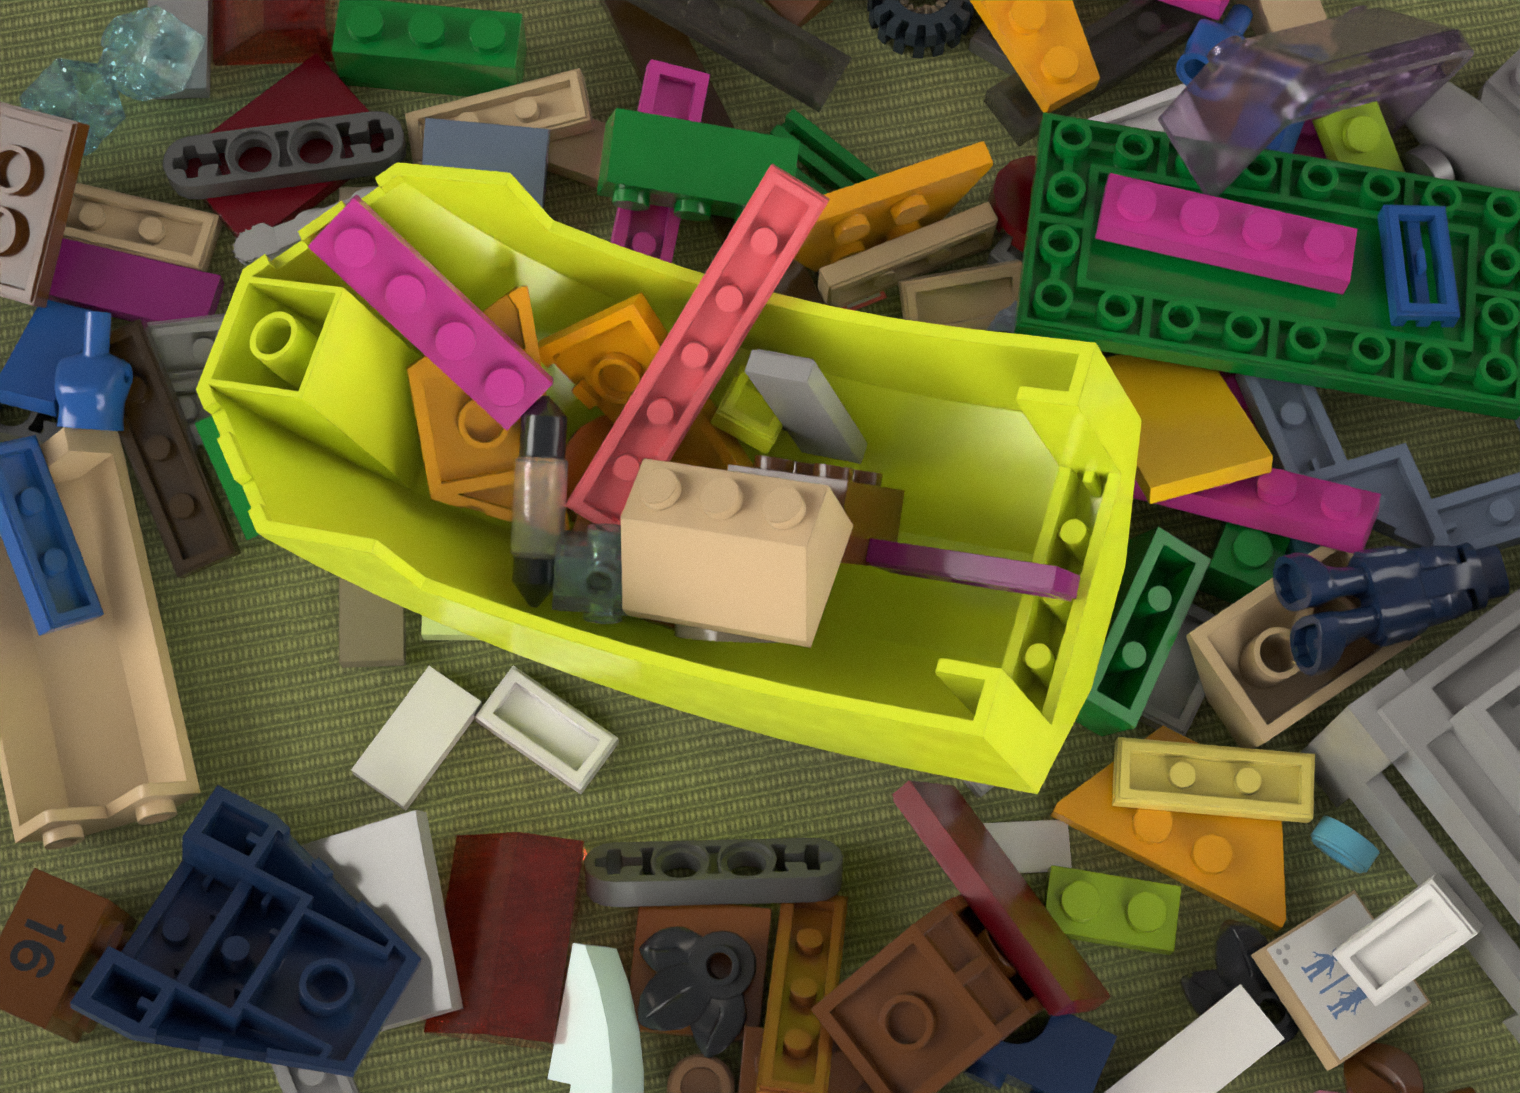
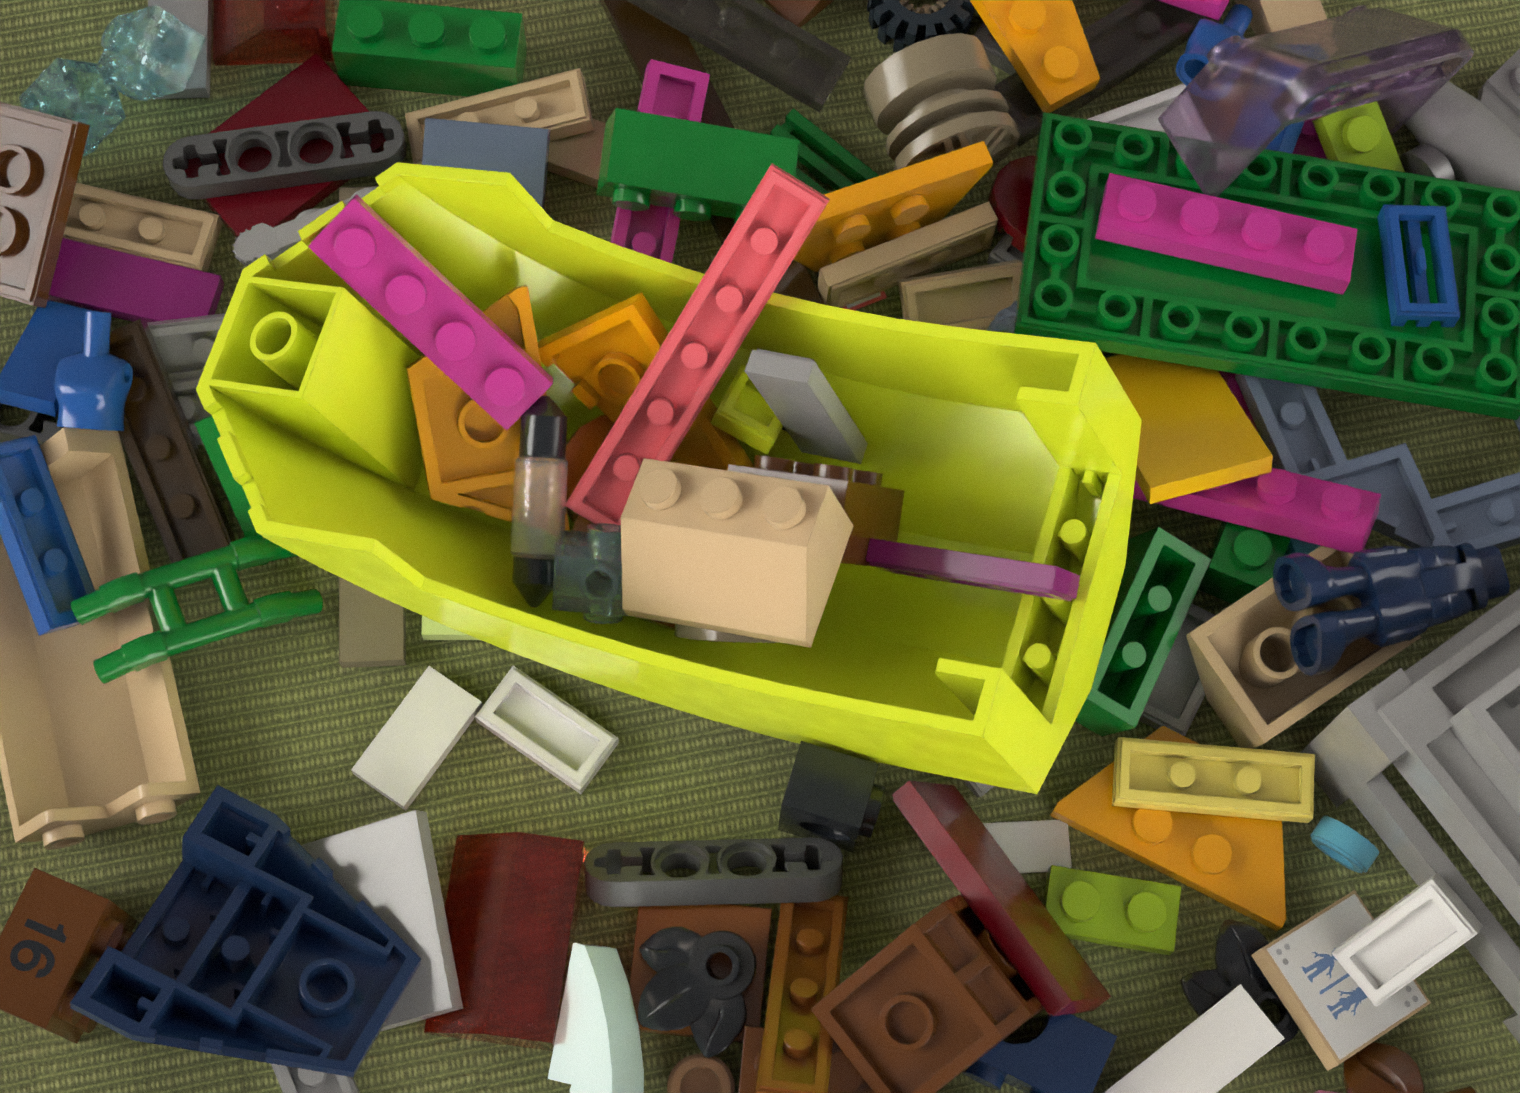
none -> green piece [71,535,323,684]
none -> black brick [778,741,886,853]
none -> dark tan wheel [863,33,1020,171]

